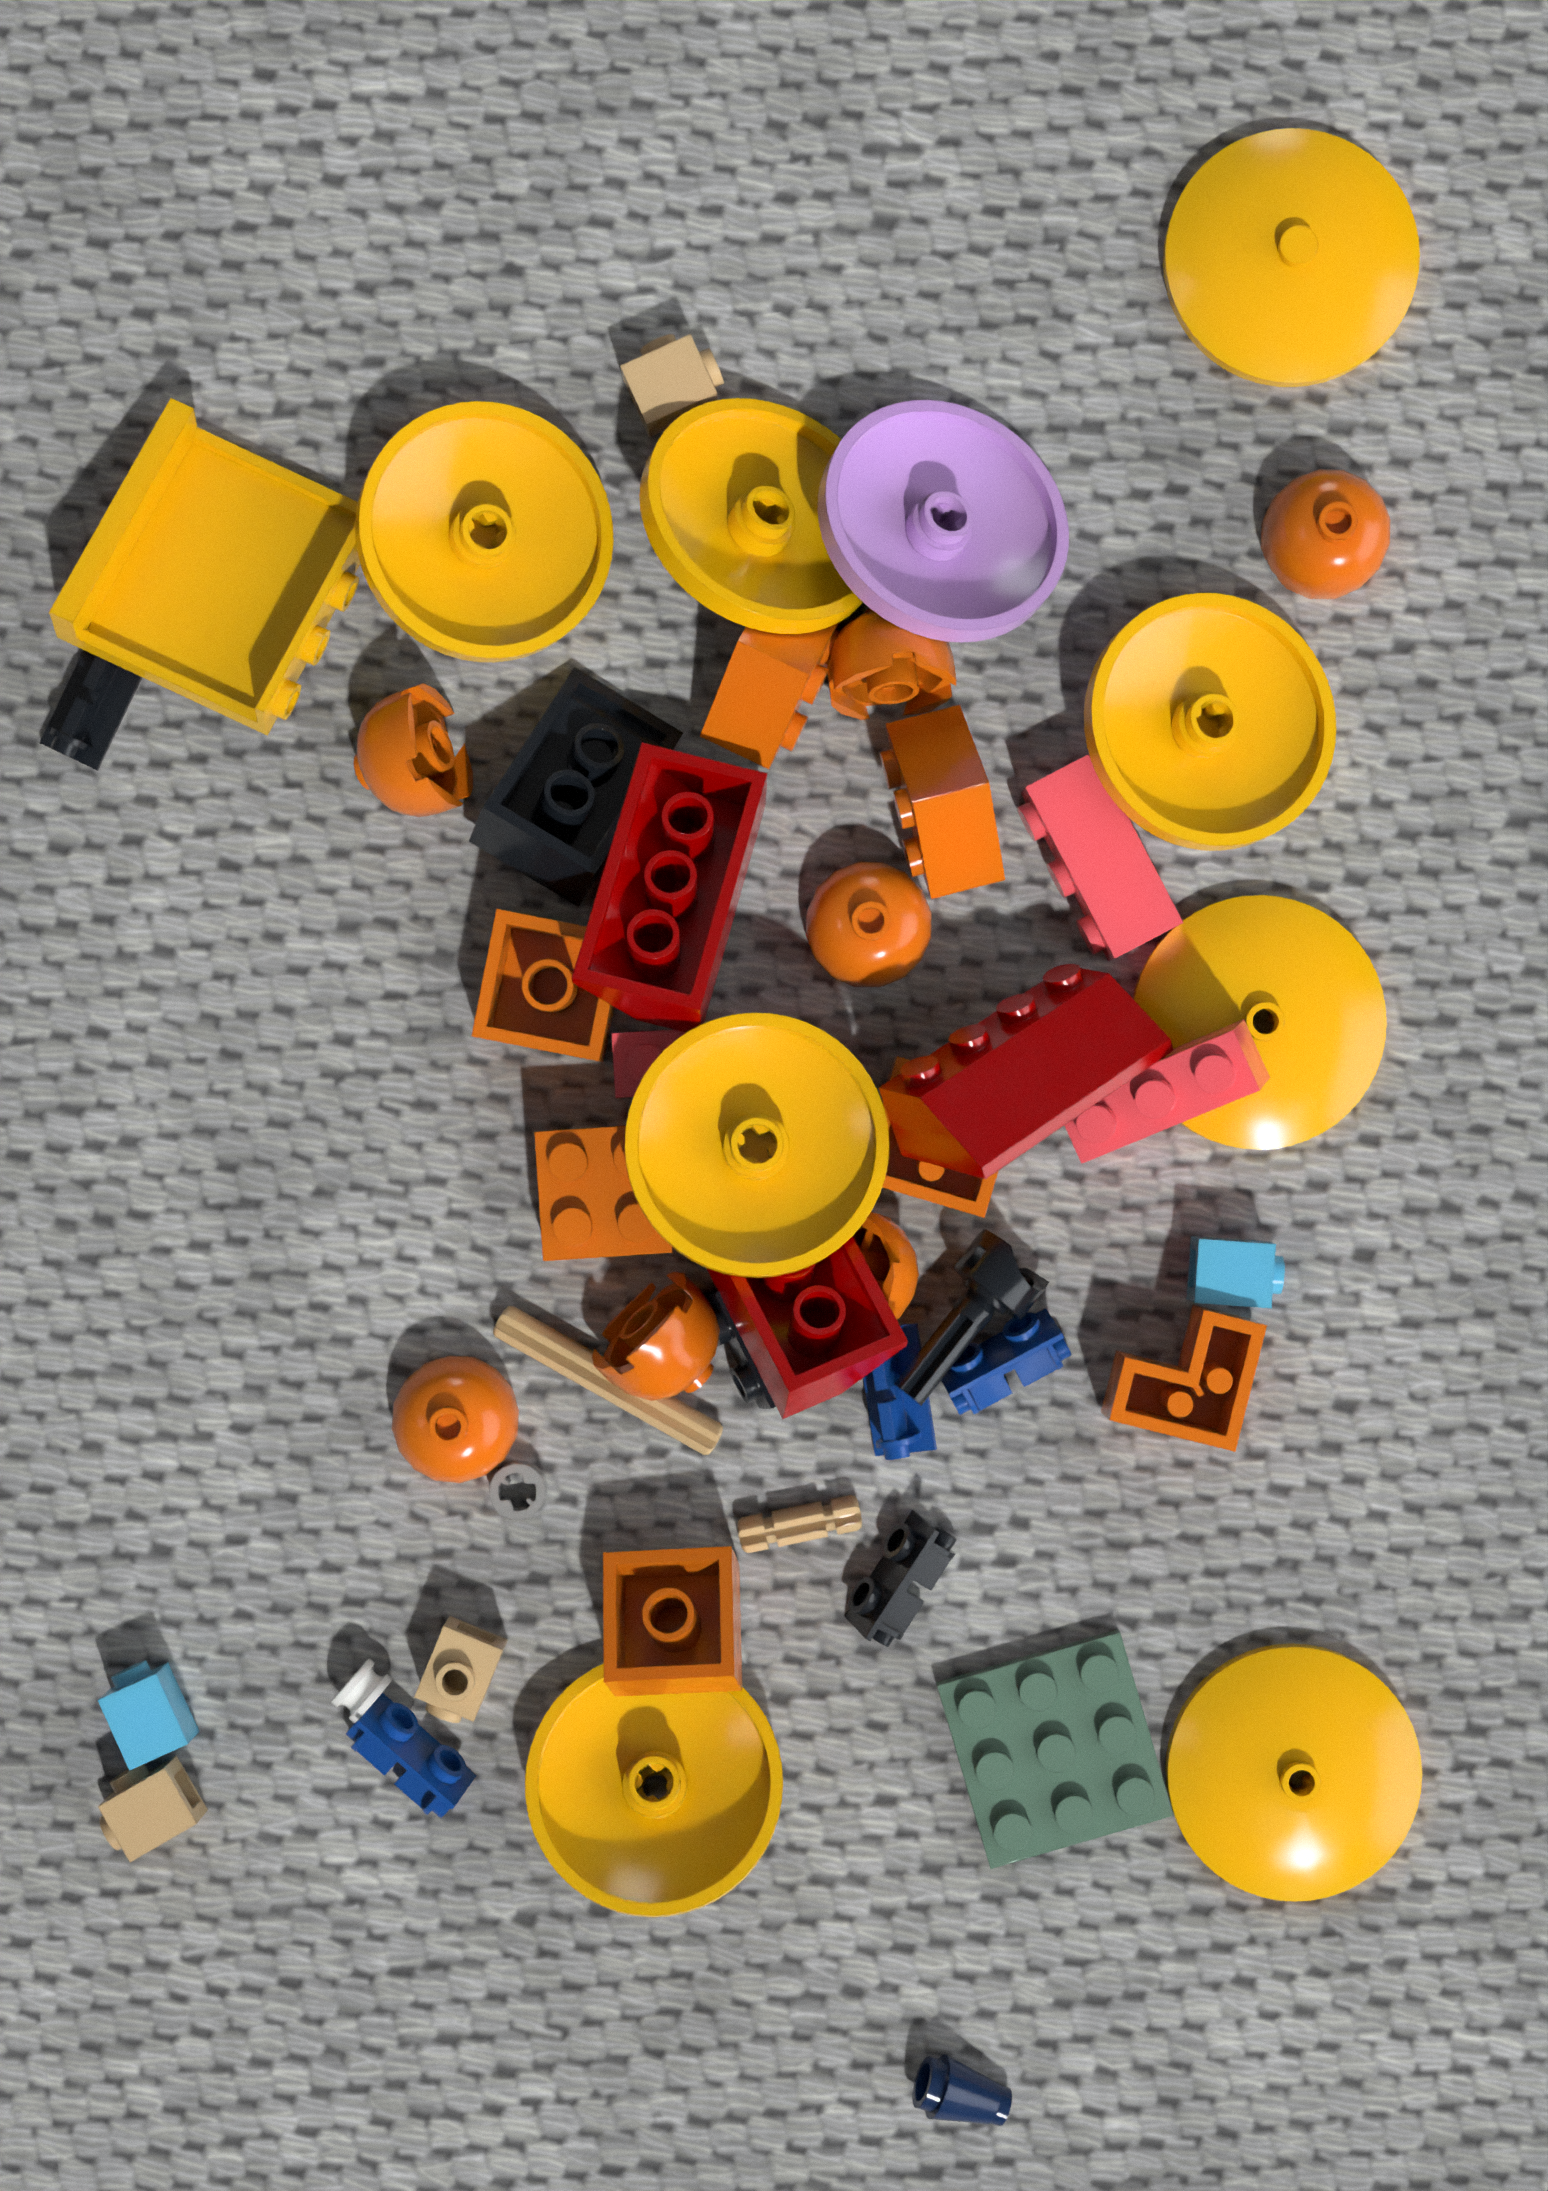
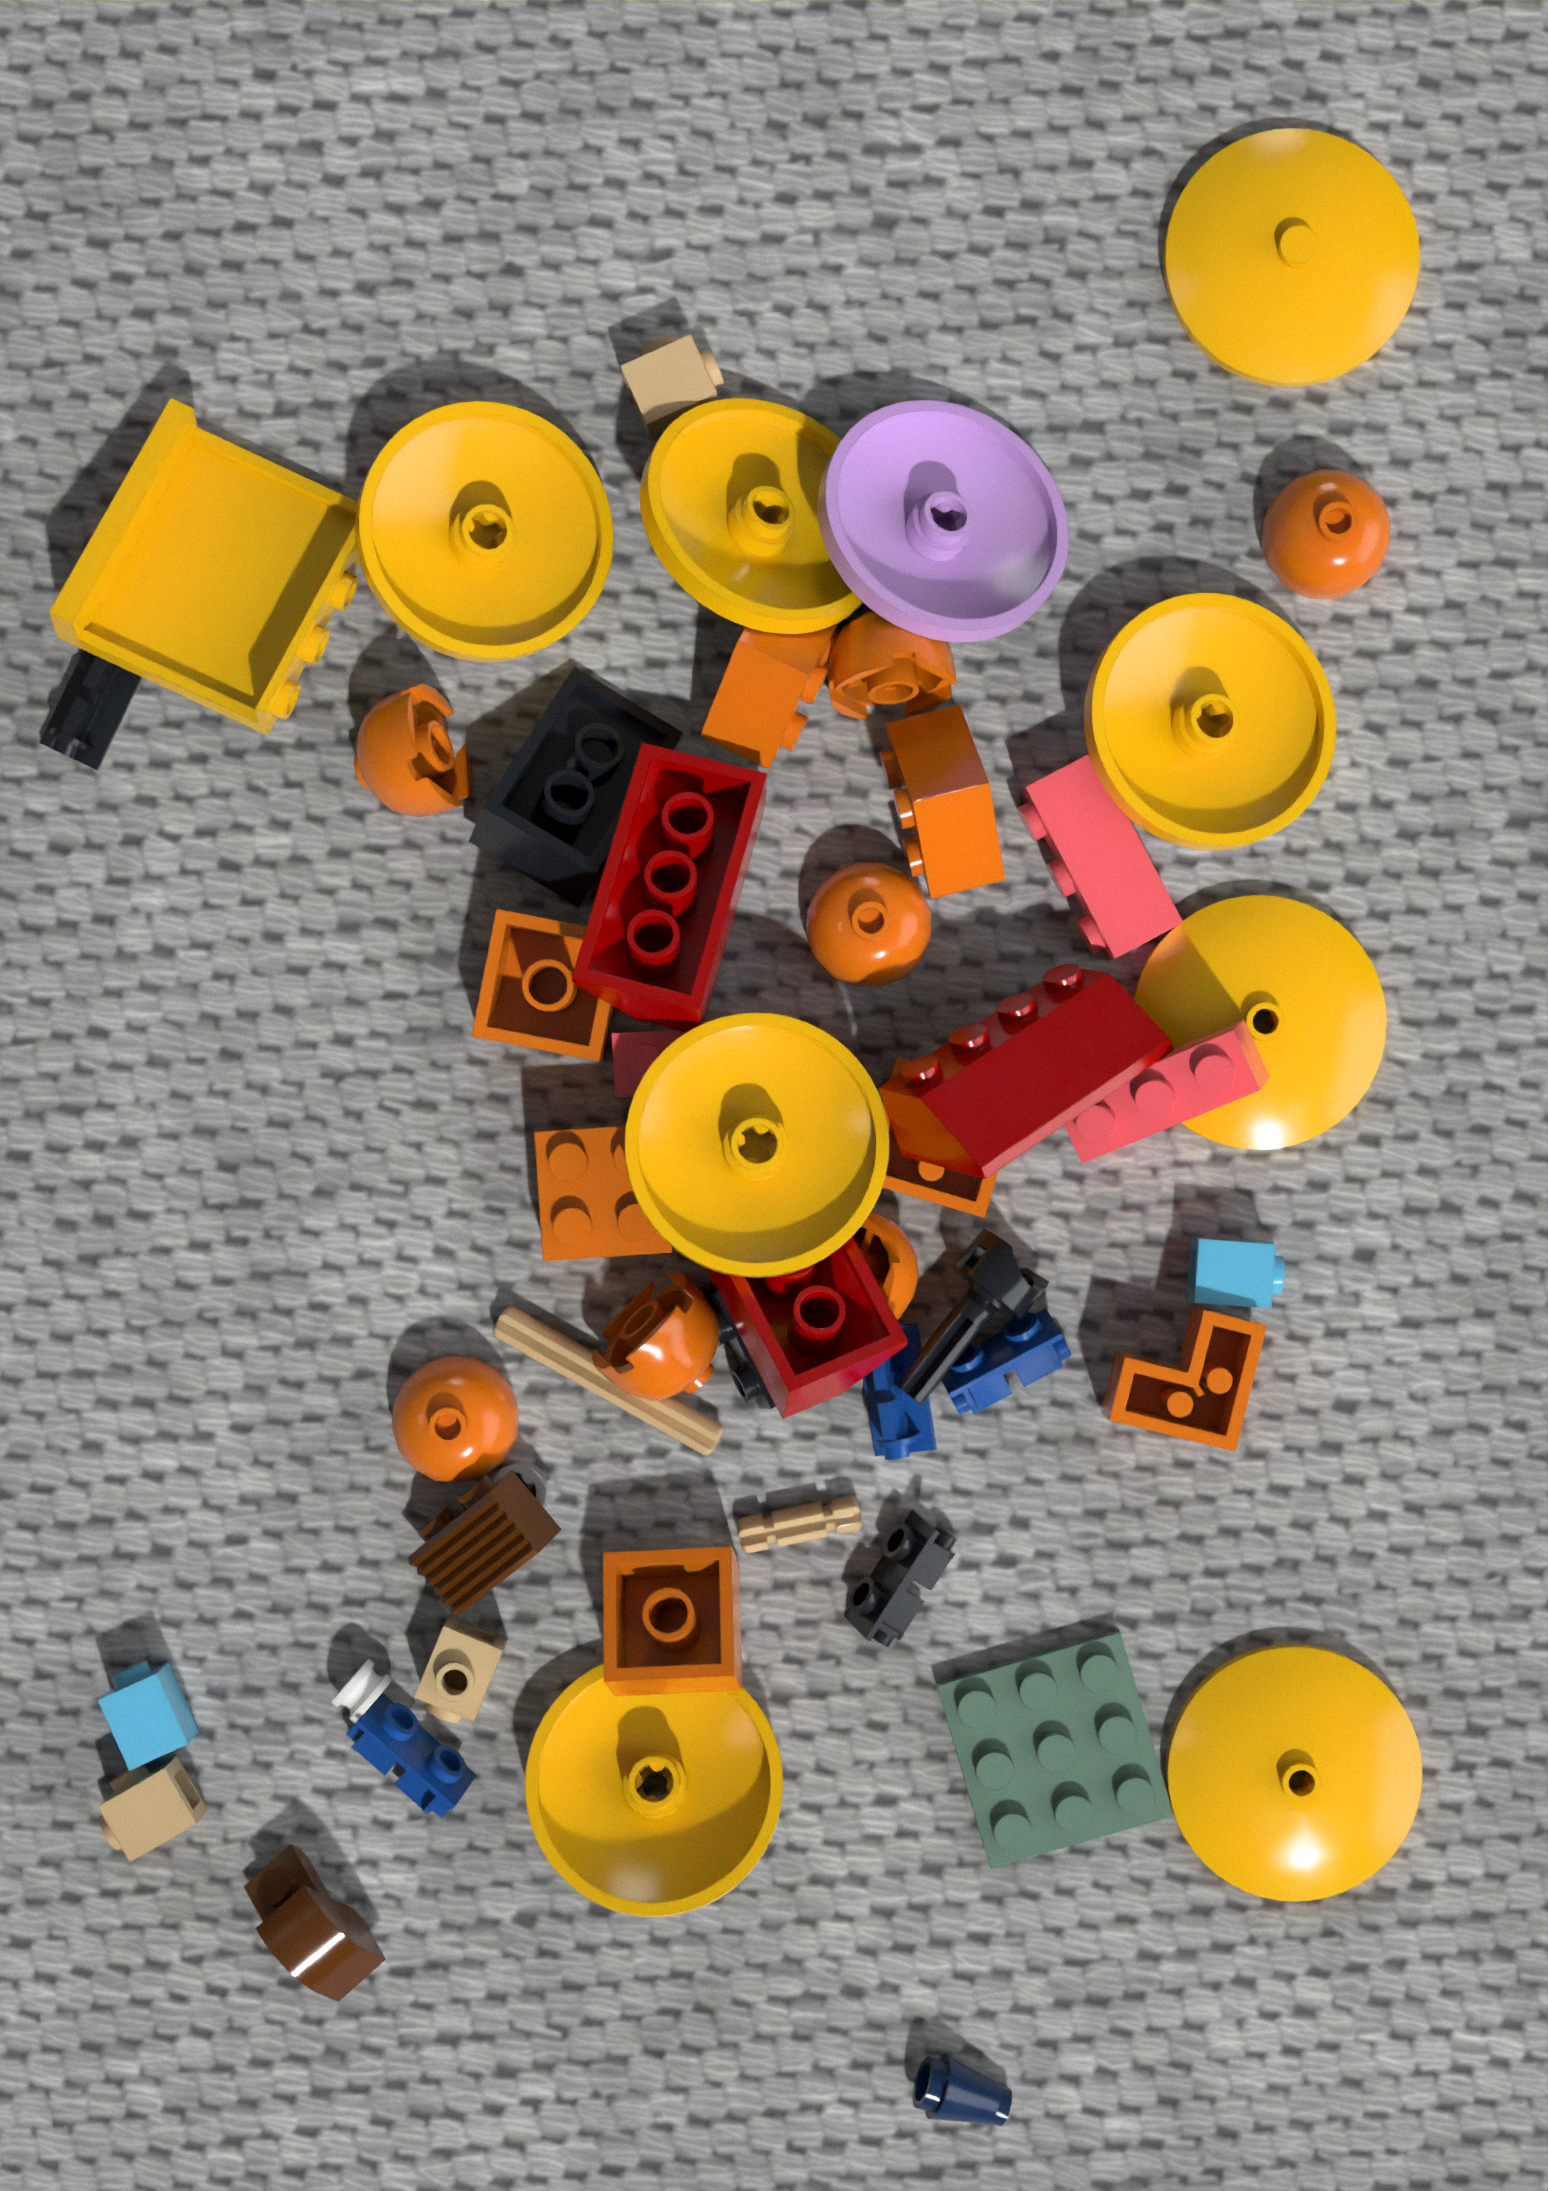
none -> reddish brown brick [243,1844,386,2002]
none -> reddish brown brick [408,1470,562,1616]

